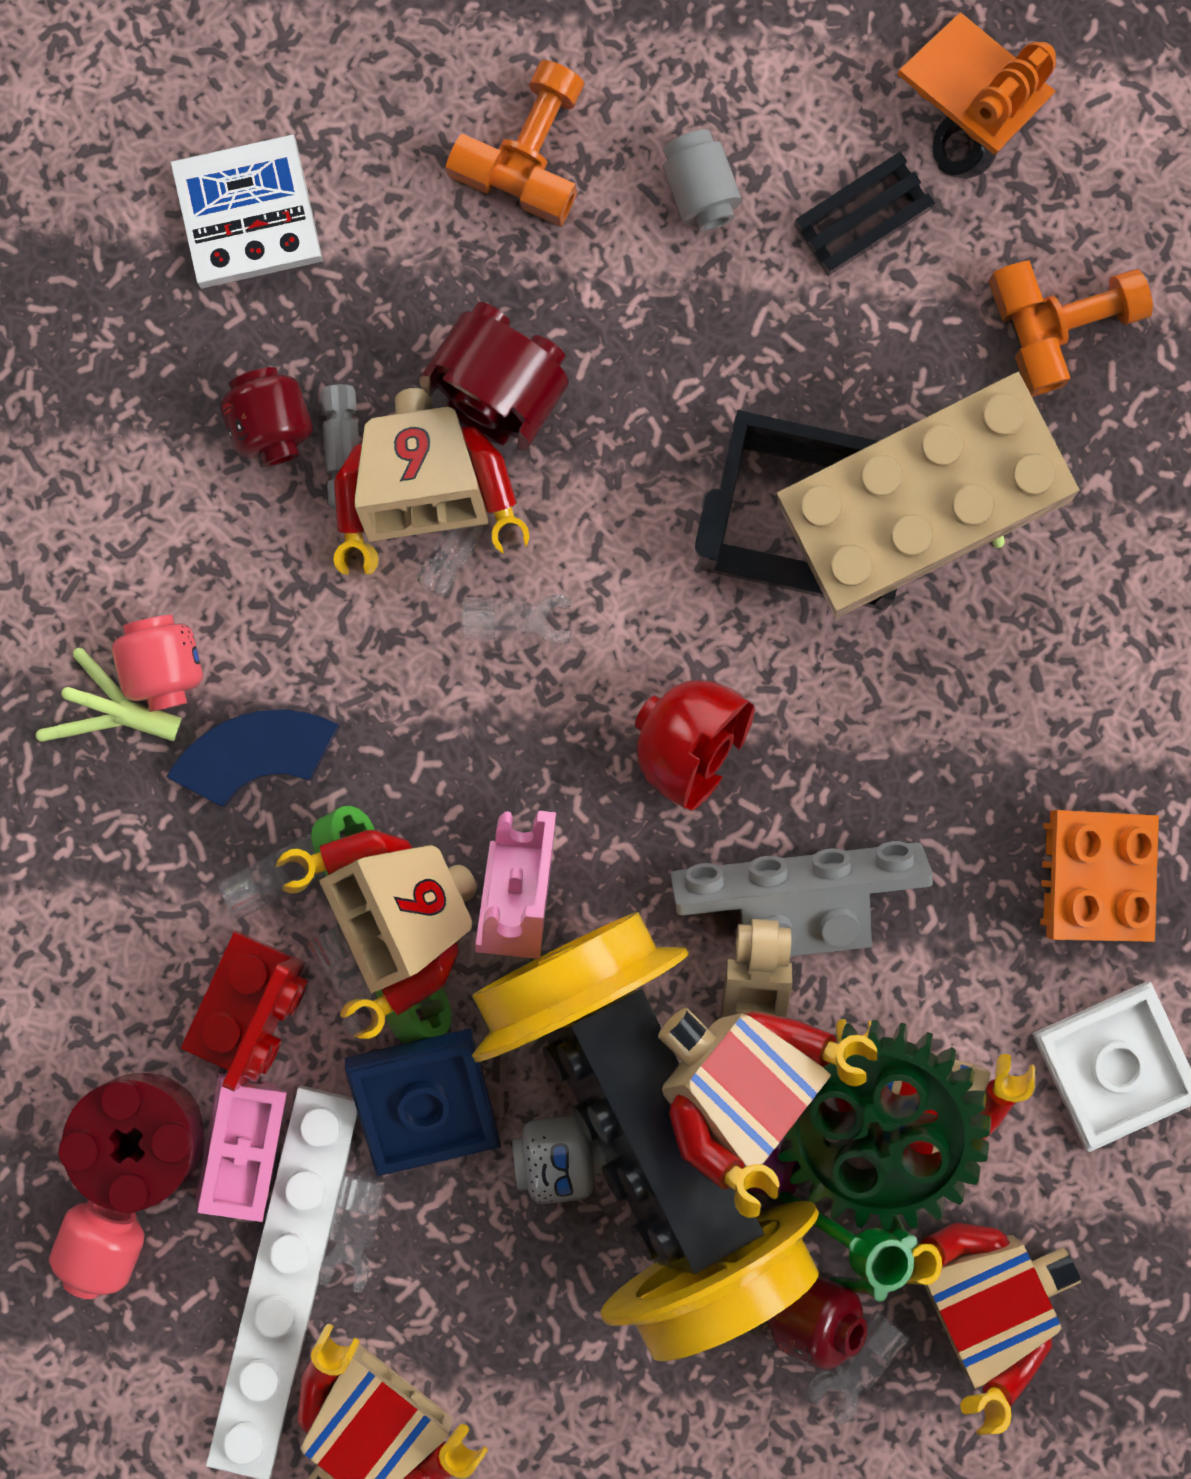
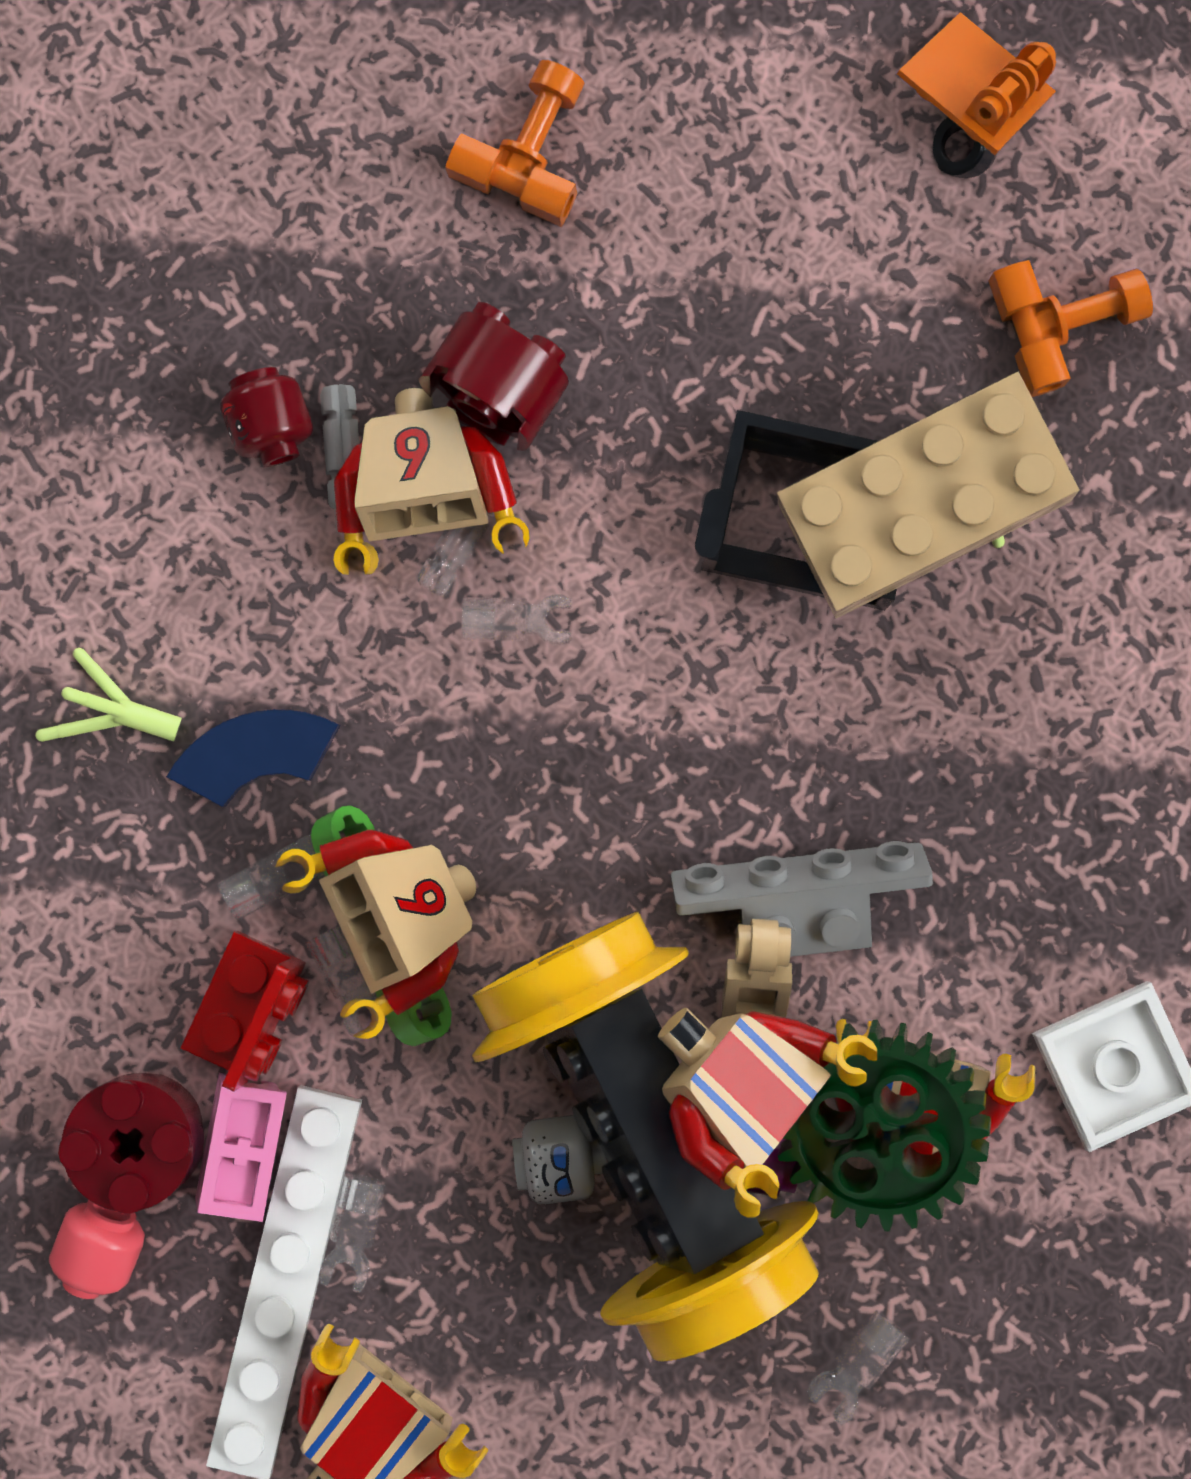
coral head [112,615,203,712] -> none
tile [171,134,323,289] -> none
dark blue tile [345,1028,501,1177] -> none
bright pink hinge [475,811,556,959] -> none
red cylinder [634,680,755,811] -> none
light grey brick [663,129,742,231] -> none
dark red head [767,1275,867,1370] -> none
green plant [779,1192,917,1302] -> none
black tile [794,151,935,276] -> none
torso [906,1222,1081,1435] -> none
orange hinge [1040,810,1159,942] -> none

